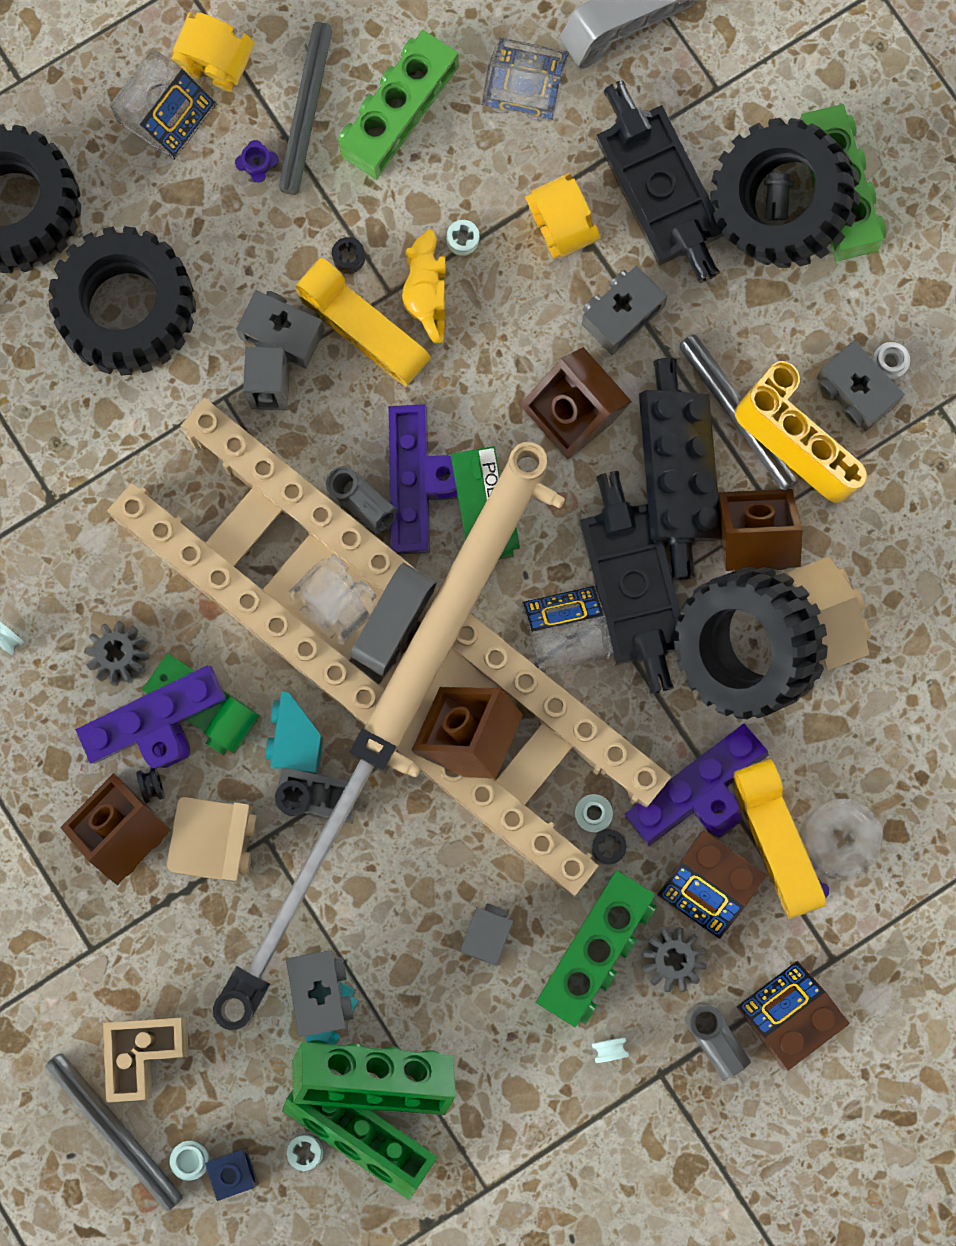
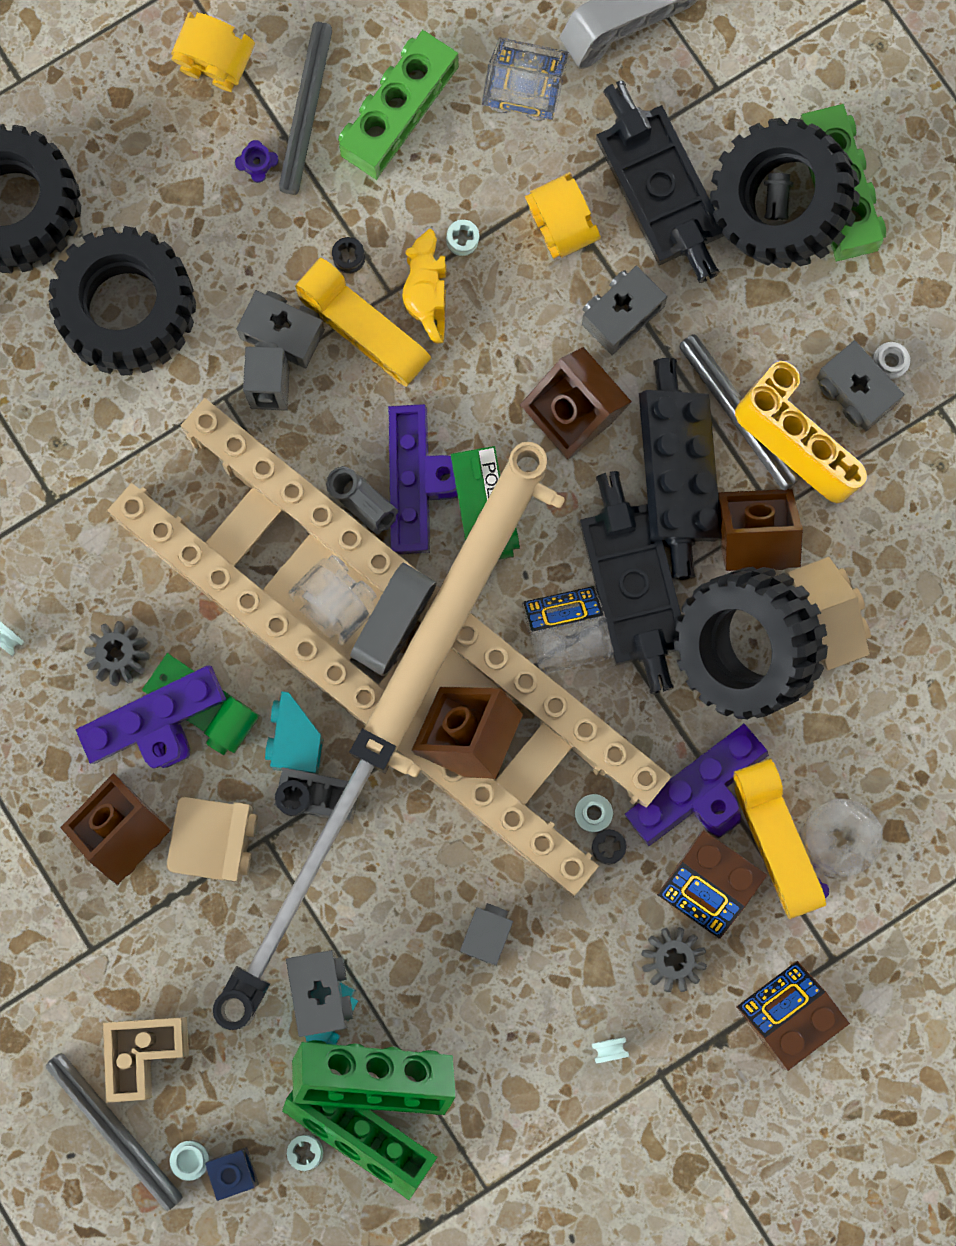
slope [110,48,217,160] -> none
black bush [136,767,165,804] -> none
green brick [535,870,657,1028] -> none
dark grey piece [686,1004,751,1081] -> none

